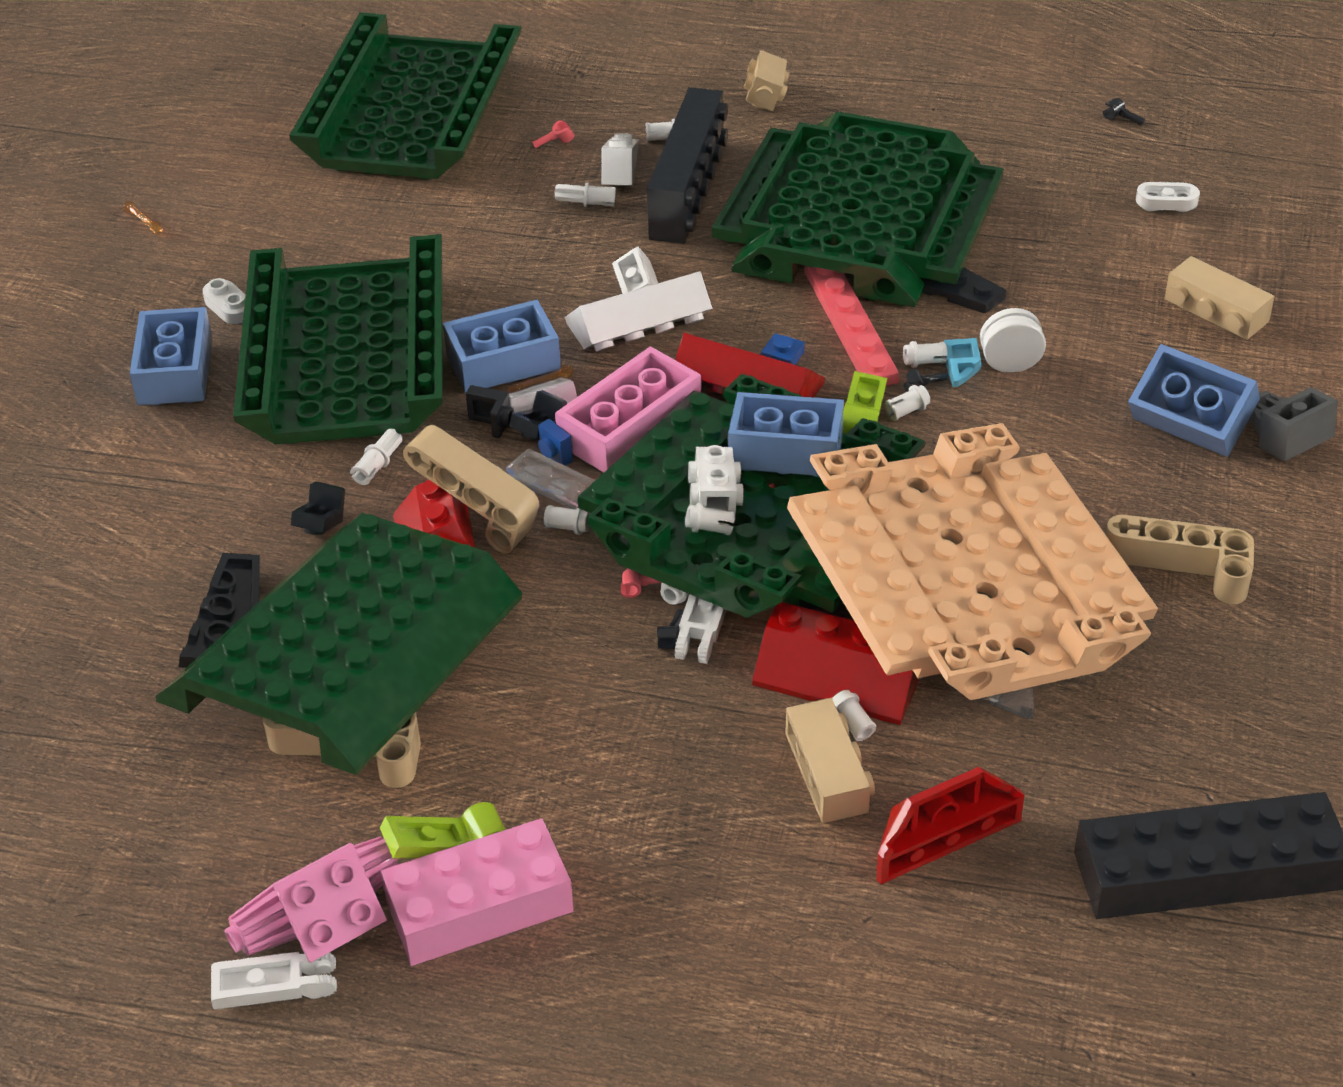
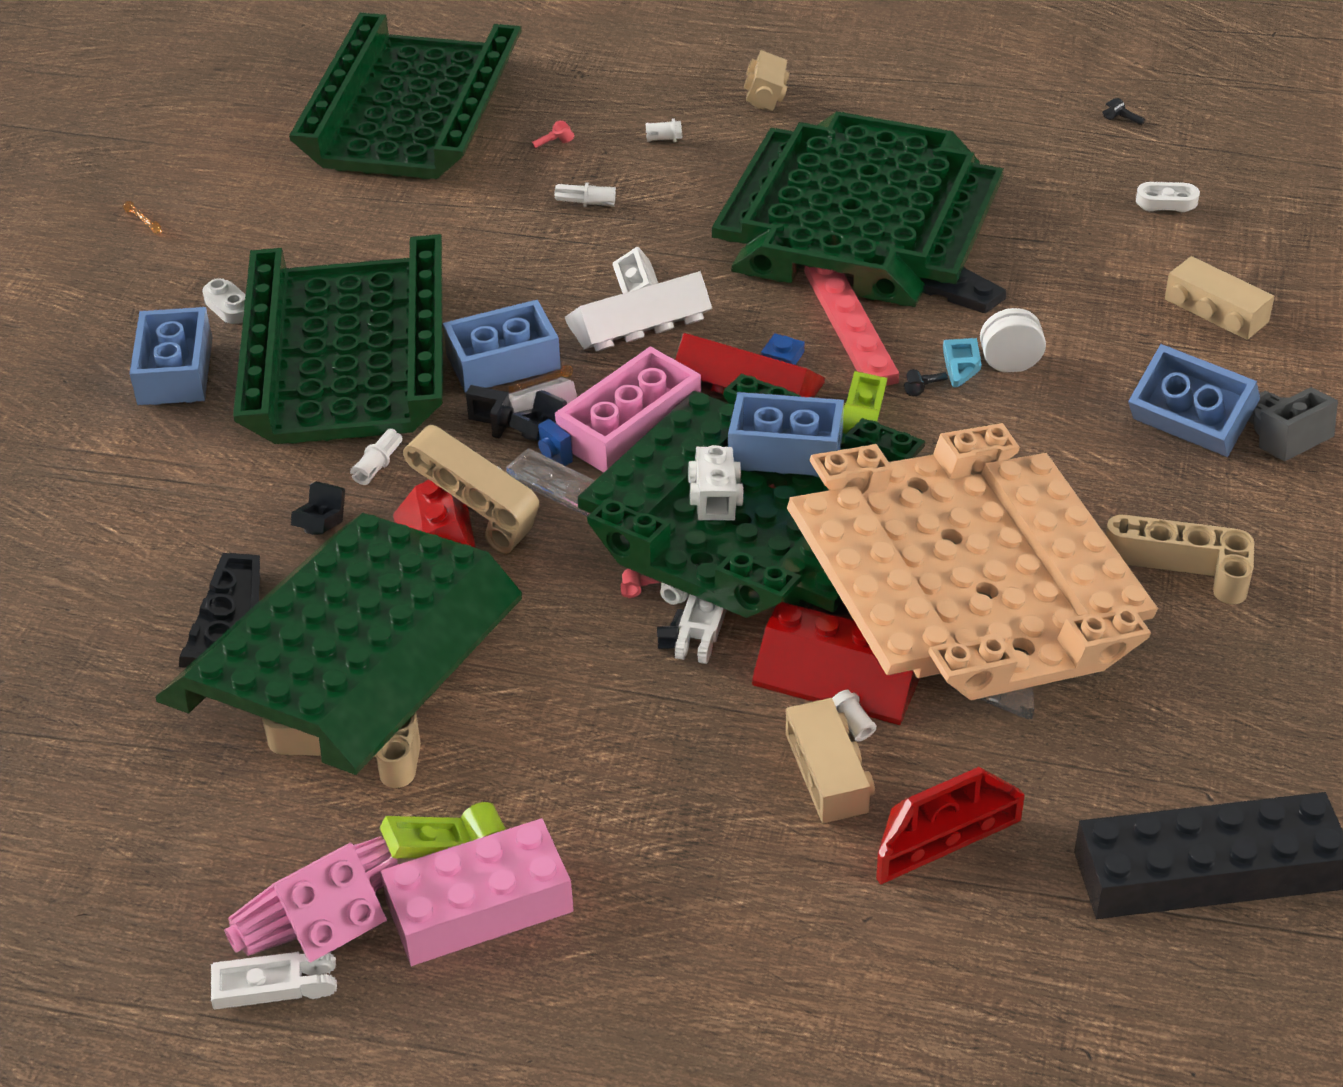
white pin [544,505,591,535] -> none
white slope [601,134,639,185] -> none
black brick [647,87,728,244] -> none
white pin [685,503,735,535] -> none
white pin [884,385,930,421] -> none
white pin [903,341,948,368] -> none

